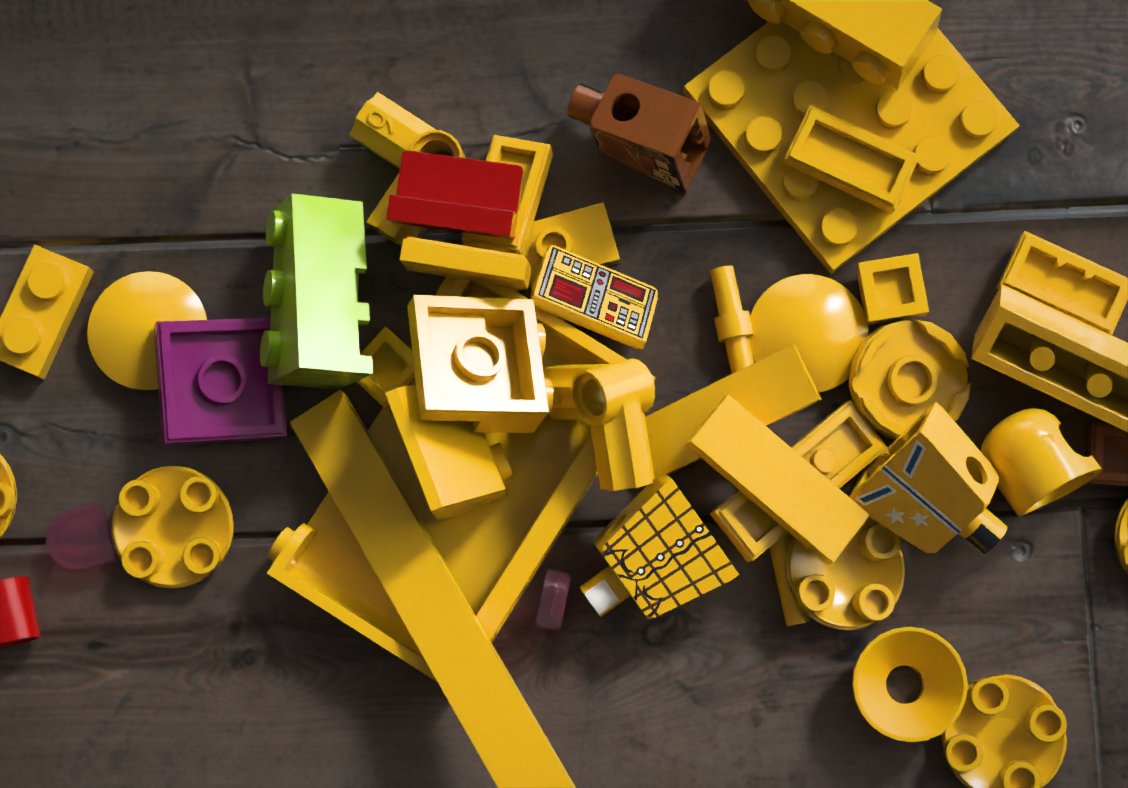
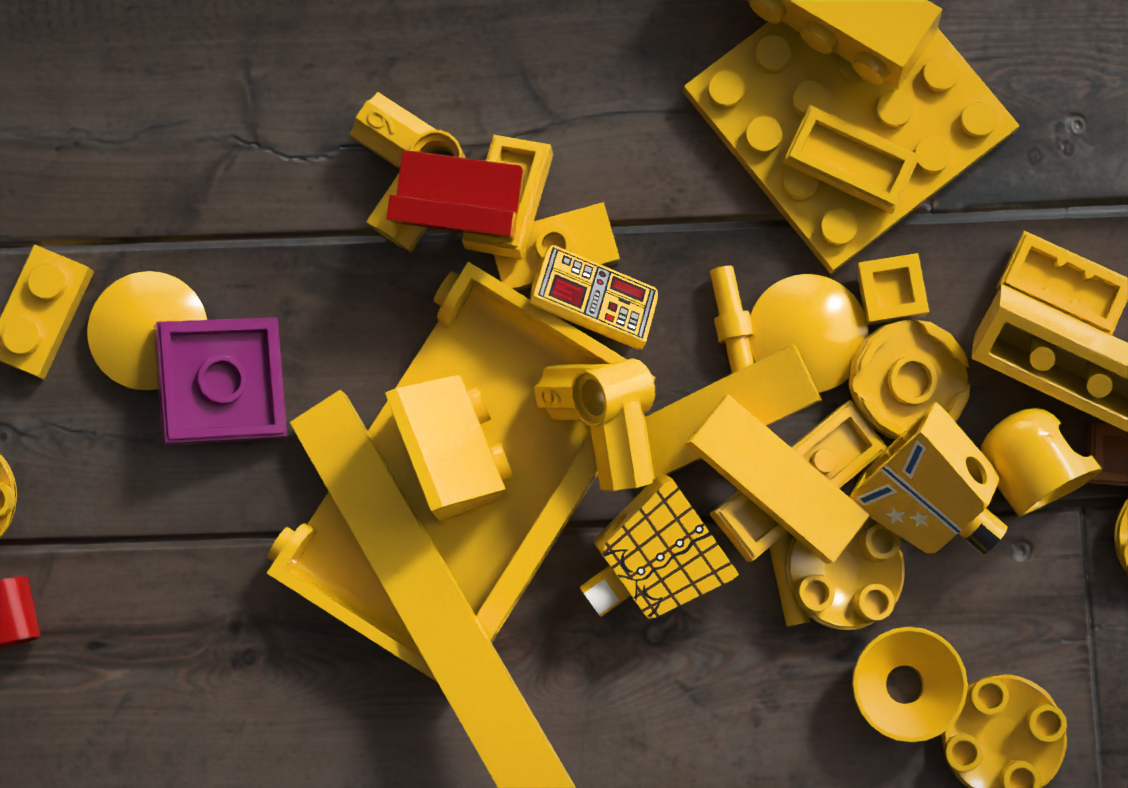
clear pink tile [46,501,119,571] -> none
yellow dish [112,466,234,588] -> none
wedge [260,193,373,390] -> none
yellow tile [356,326,416,414] -> none
yellow tile [399,236,531,290] -> none
plate [407,295,553,433] -> none
clear pink tile [535,569,571,637] -> none
dark orange torso [567,74,712,194] -> none

